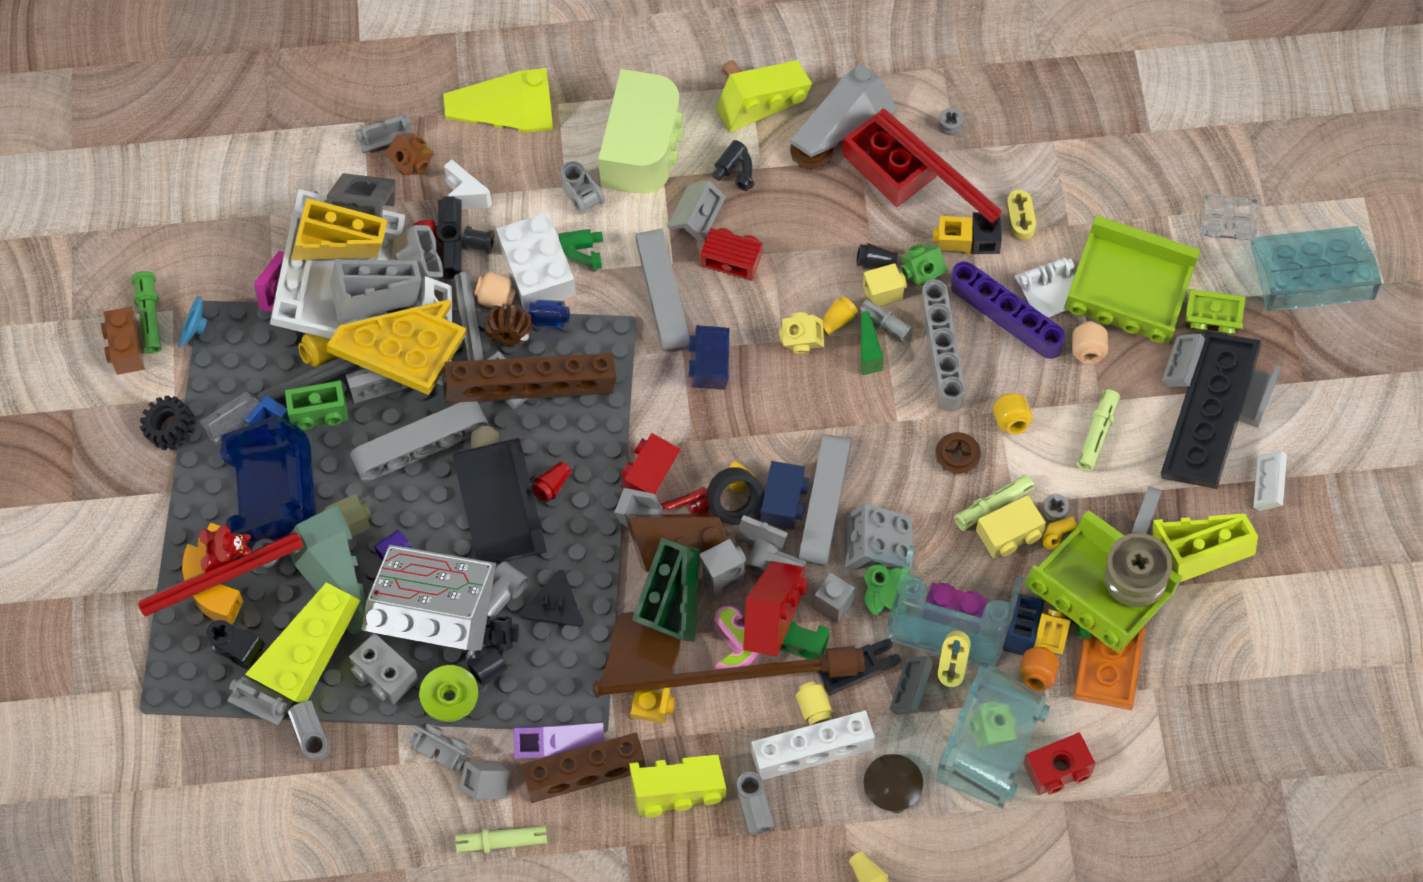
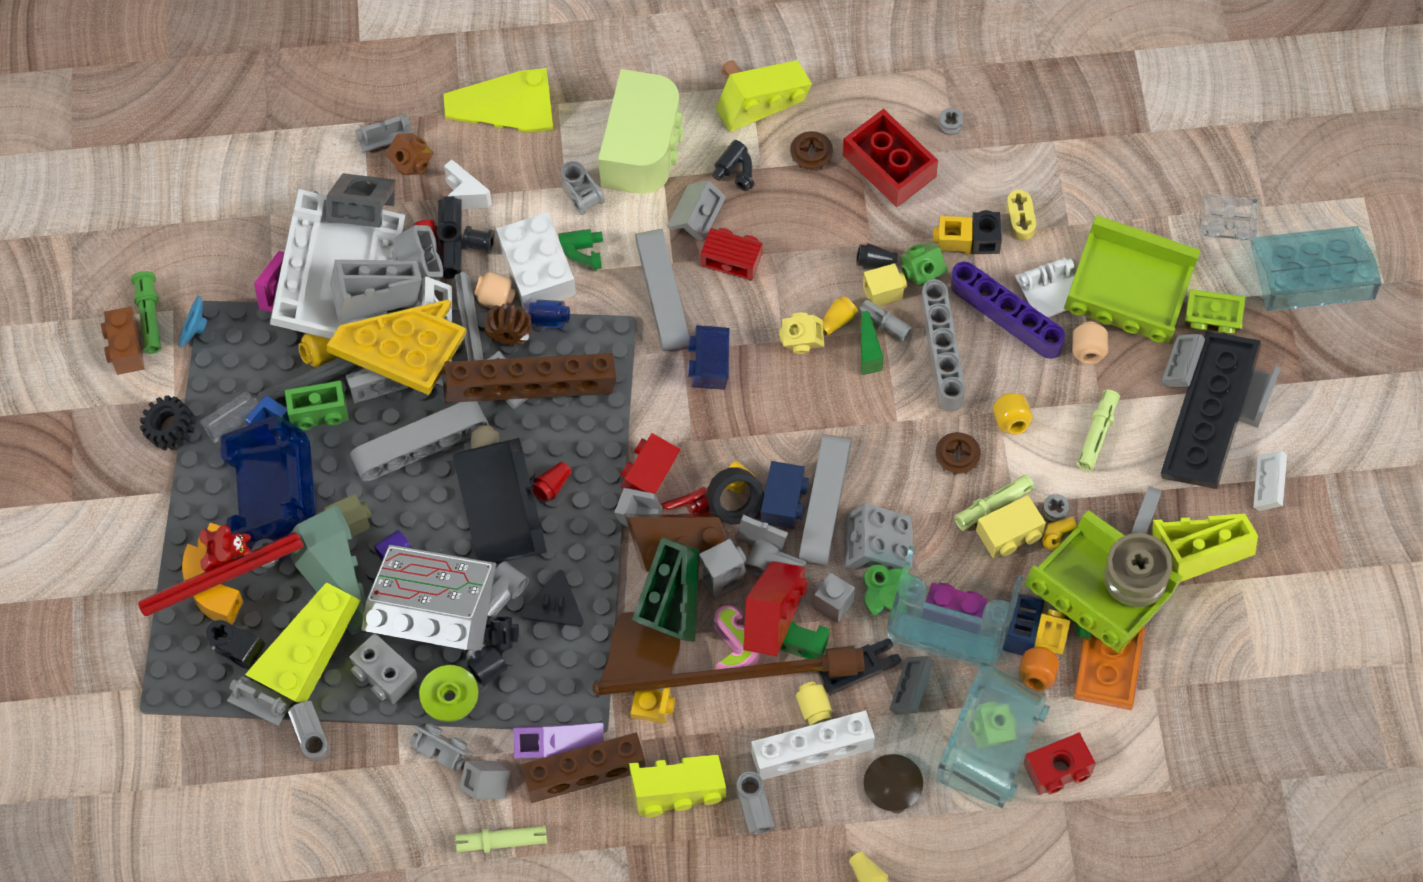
yellow wedge [291,198,388,260] -> none
light grey wedge [790,63,897,157] -> none
red axle [874,108,1002,223] -> none
light yellow beam [938,631,971,687] -> none

